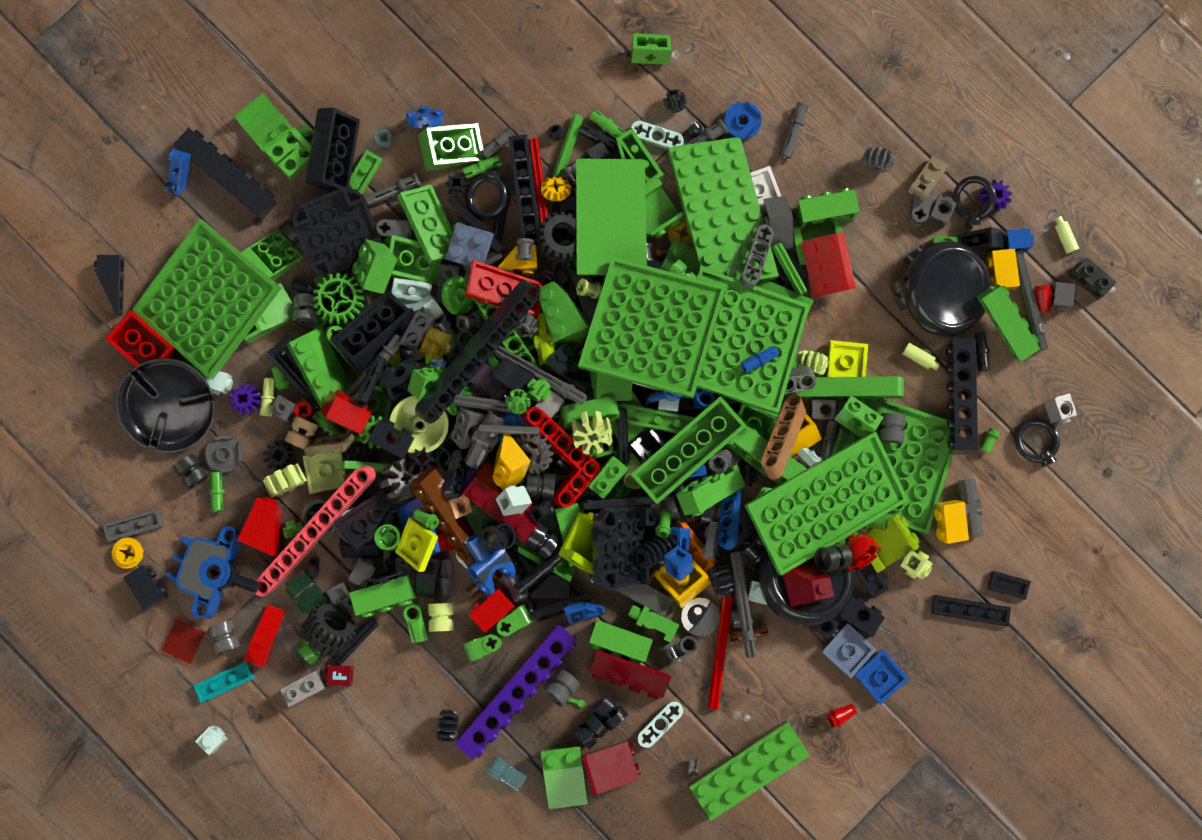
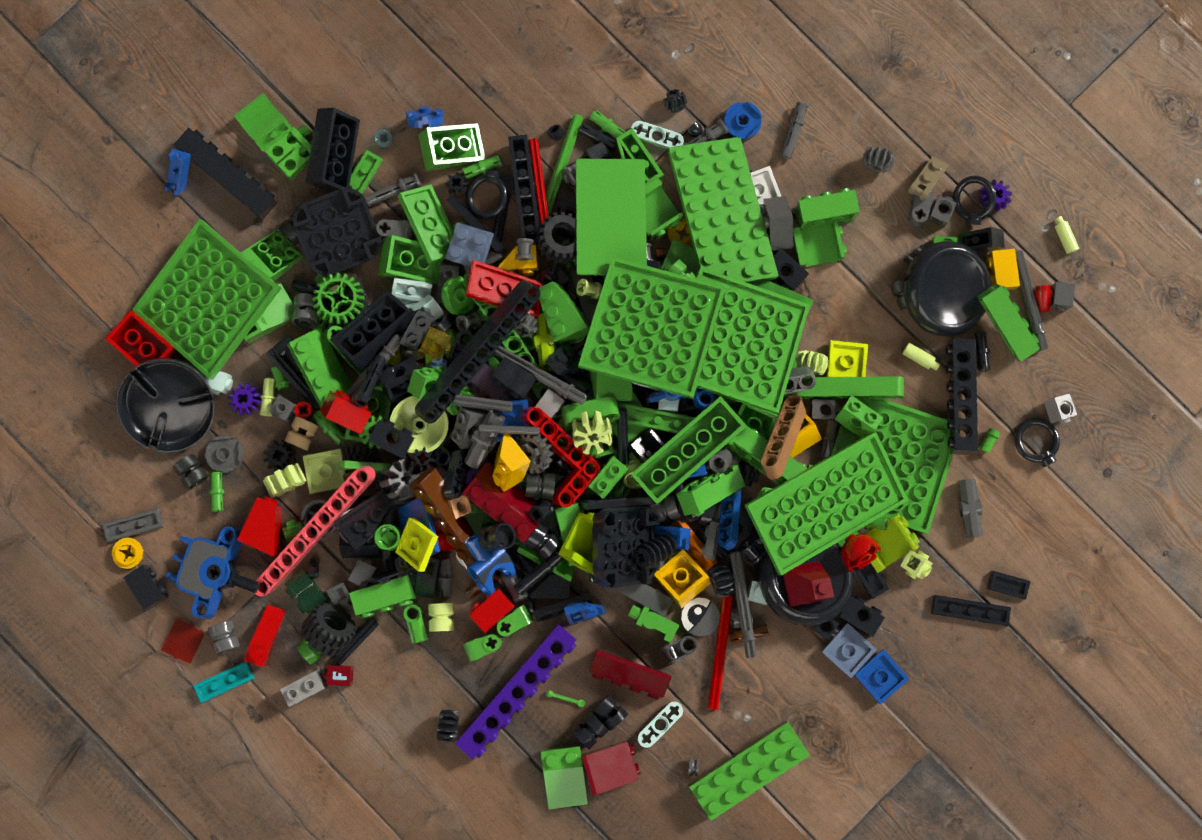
black slope [94,255,125,315] -> none
light aqua brick [195,726,227,755] -> none
dark tan plate [304,433,356,457] -> none
bright green brick [352,239,397,294] -> none
bright green pin [413,508,439,529] -> none
dark grey axle [481,127,515,159] -> none
clear light blue piece [485,755,527,791] -> none
light aqua brick [496,486,532,516] -> none
bright green gear [506,389,530,414] -> none
bright green gear [527,378,551,402] -> none
yellow gear [541,176,571,201] -> none
dark grey wheel [543,670,580,707] -> none
bright green brick [589,620,653,665] -> none
bright green brick [631,34,671,65] -> none
bright green pin [656,511,672,538] -> none
blue brick [664,545,693,582] -> none
dark grey beam [740,224,774,289] -> none
blue axle [740,346,779,374] -> none
bright green axle [772,243,807,296] -> none
light aqua plate [797,448,823,467] -> none
red brick [801,232,856,298] -> none
pearl dark grey wheel [815,543,853,573] -> none
red cone [826,703,857,728] -> none
dark grey wheel [879,413,906,443] -> none
yellow brick [934,500,969,544] -> none
blue brick [1004,229,1034,251] -> none
pearl dark grey brick [1069,257,1116,300] -> none

